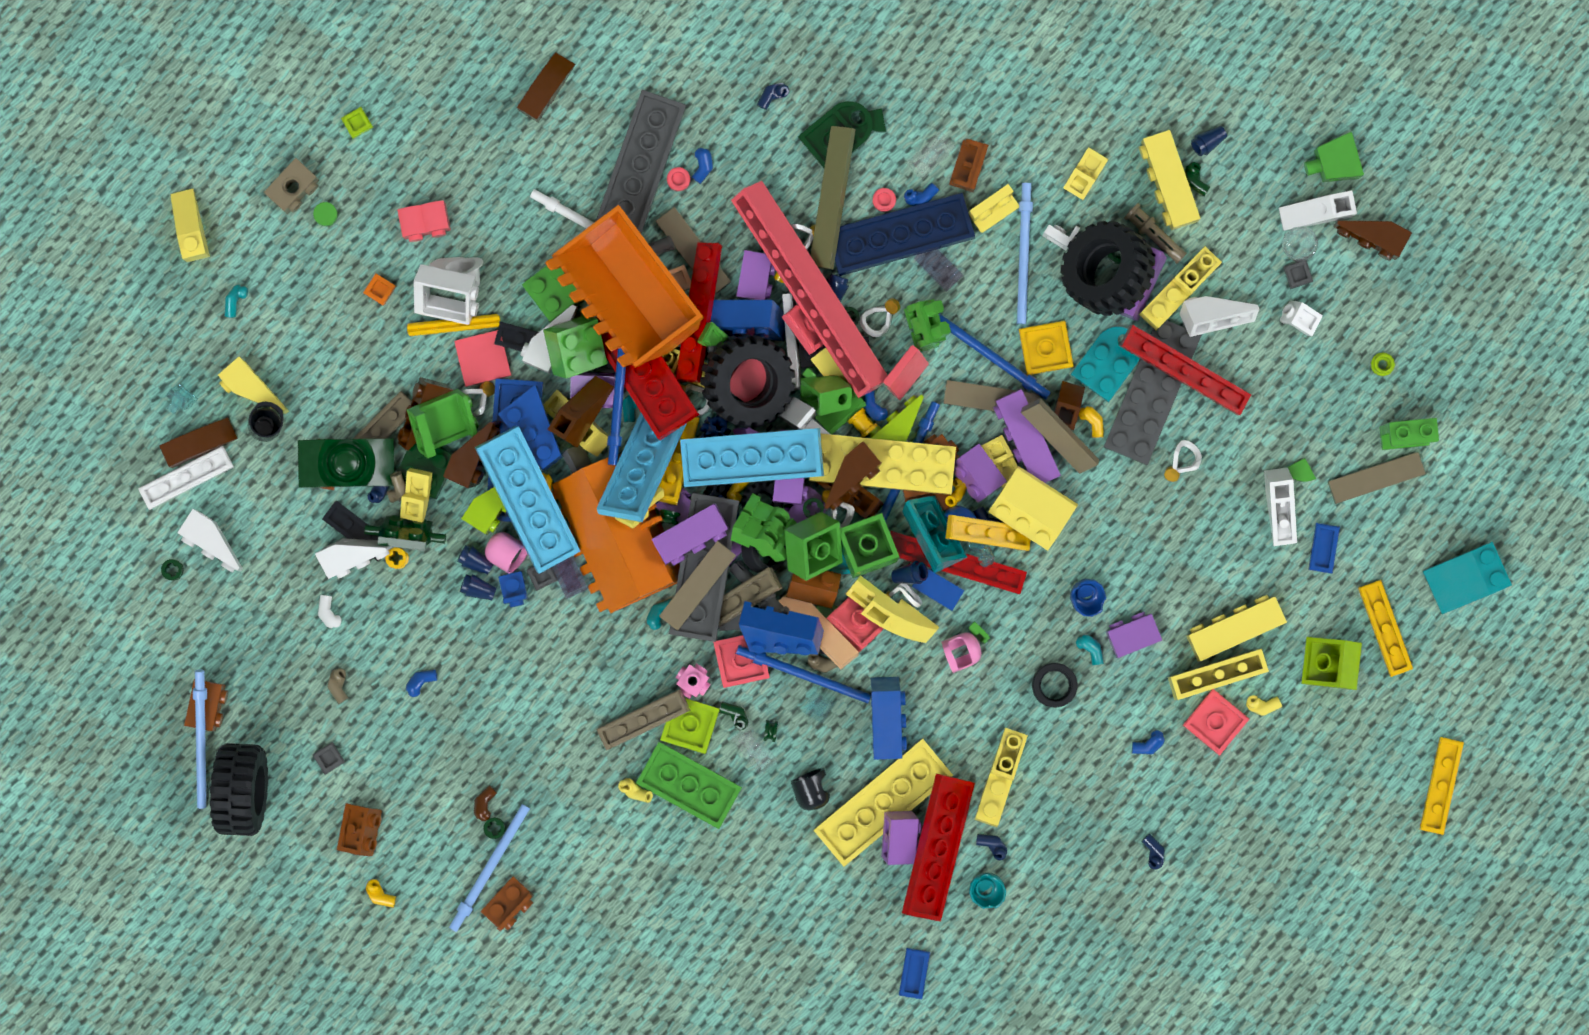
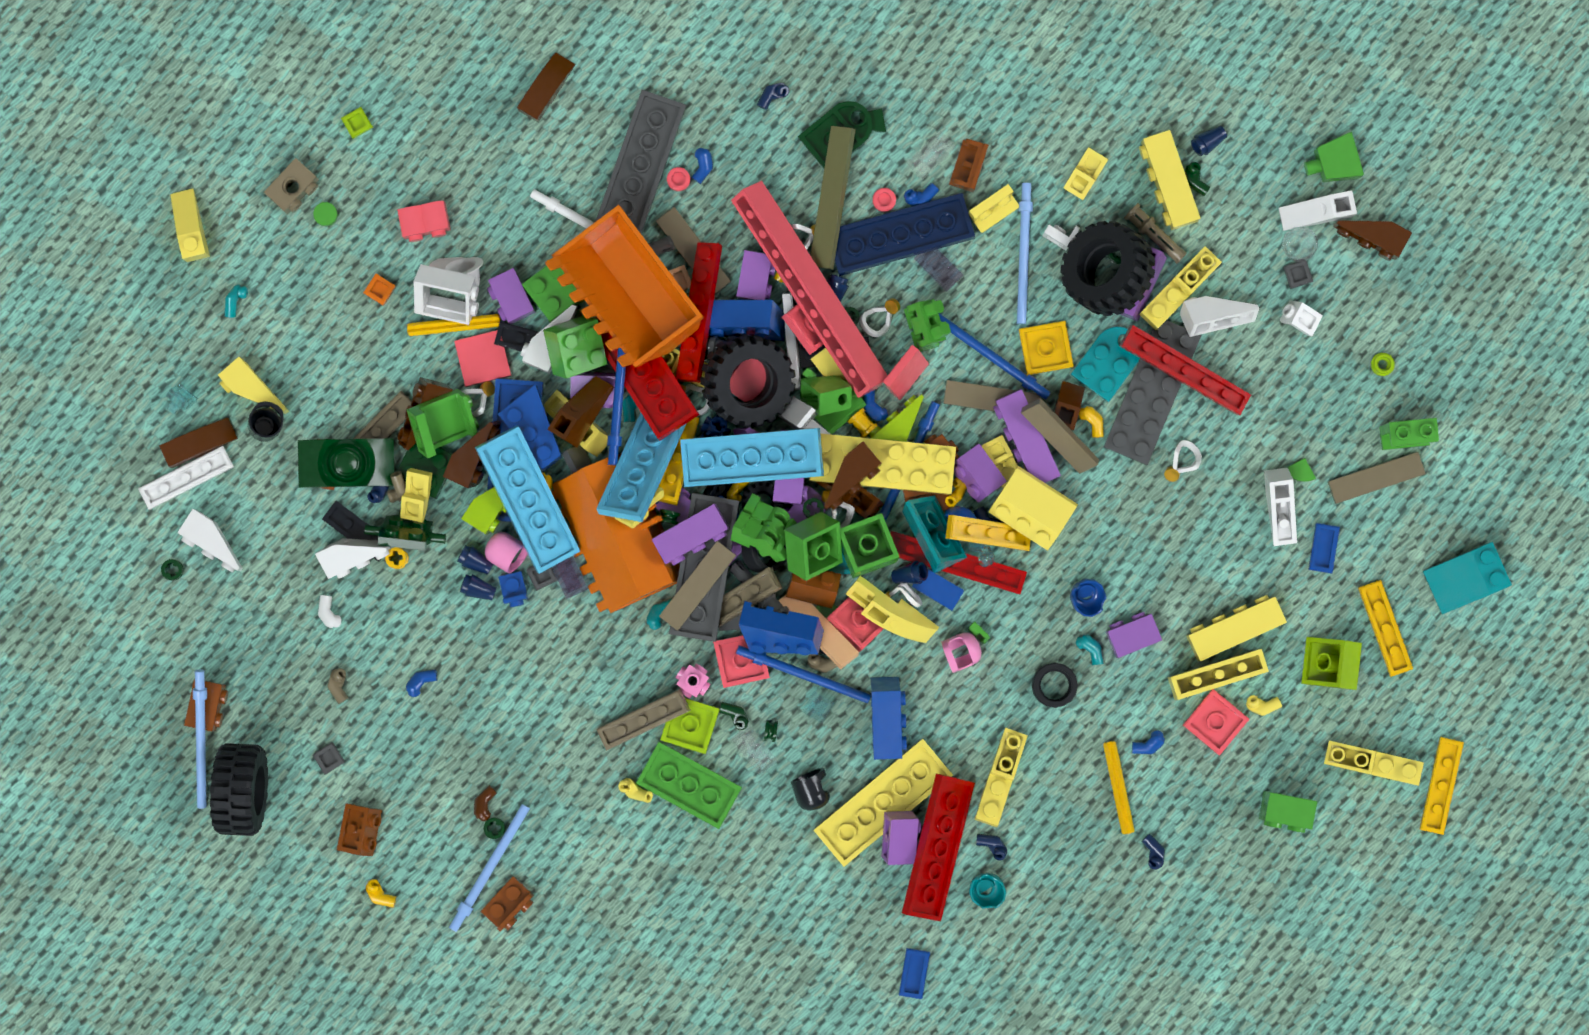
bright green tile [697,322,728,346] -> none
none -> medium lavender brick [487,268,536,324]
none -> yellow axle [1103,741,1135,834]
none -> bright green brick [1259,791,1317,833]
none -> light yellow slope [1324,741,1424,786]

